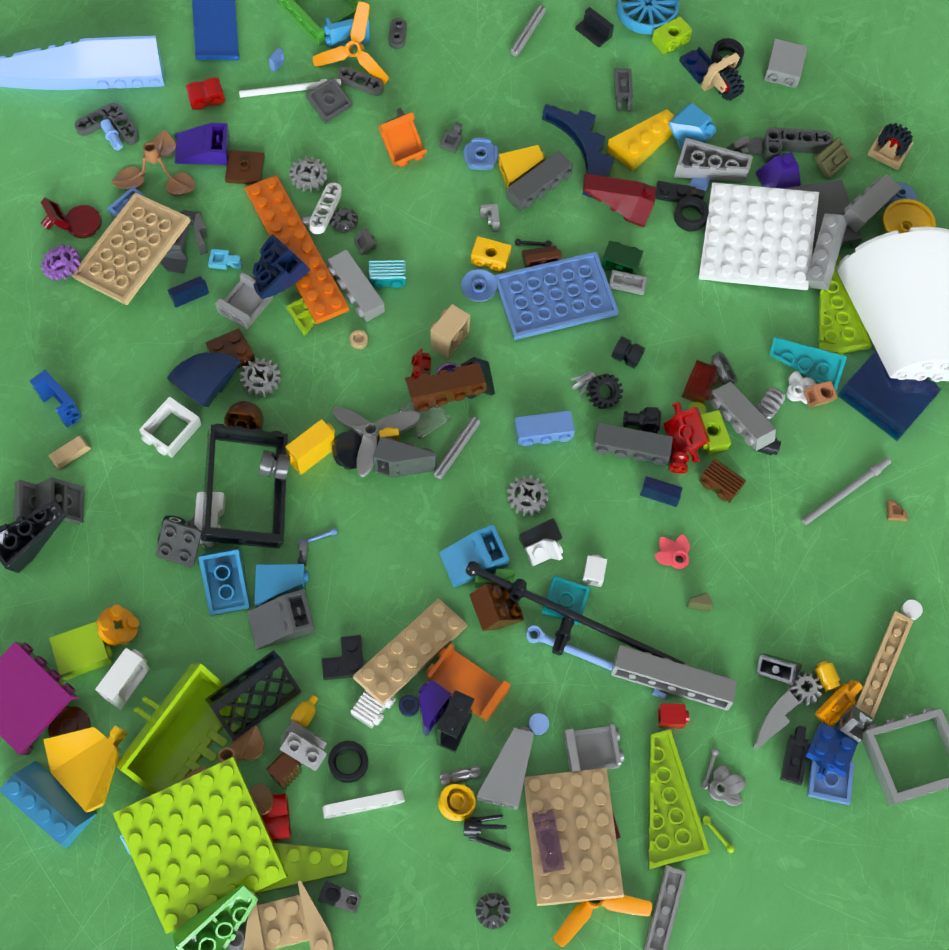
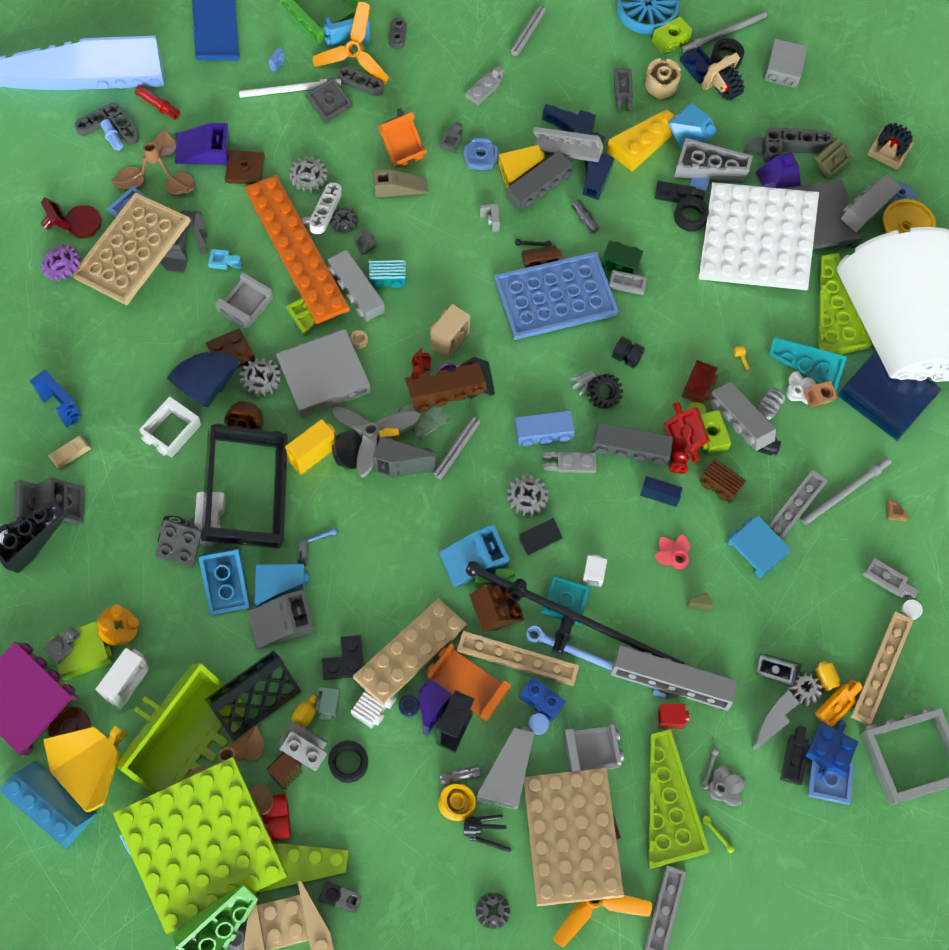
clear blue panel [167,276,209,307] -> none
red brick [186,78,225,110] -> none
dark blue brick [253,234,310,299] -> none
dark grey wheel [258,450,291,480] -> none
white beam [322,790,405,818] -> none
medium blue dish [461,269,497,302] -> none
yellow brick [471,236,512,272] -> none
white bracket [524,538,563,566] -> none
plate [532,809,565,873] -> none
black panel [575,7,614,47] -> none
dark red wedge [583,174,656,227] -> none
black connector [623,407,662,434] -> none
dark grey plate [711,351,737,385] -> none
flat silver tile [727,135,750,154] -> none
light grey brick [806,213,847,290] -> none
dark grey panel [840,705,872,743] -> none
none -> dark grey plate [43,626,81,664]
none -> red pin [135,85,180,120]
none -> light grey panel [276,329,371,418]
none -> sand green brick [316,687,341,720]
none -> dark tan slope [373,169,428,198]
none -> tan plate [457,631,579,686]
none -> light grey hinge [465,66,504,106]
none -> blue brick [519,676,566,722]
none -> light grey fence [533,127,604,162]
none -> light grey hinge [543,452,596,473]
none -> dark grey pin [571,200,600,234]
none -> tan brick [644,58,681,100]
none -> light grey bar [681,11,767,52]
none -> dark azure panel [727,516,791,579]
none -> yellow hand [733,346,750,371]
none -> light grey plate [768,469,828,539]
none -> light grey hinge [863,558,919,600]

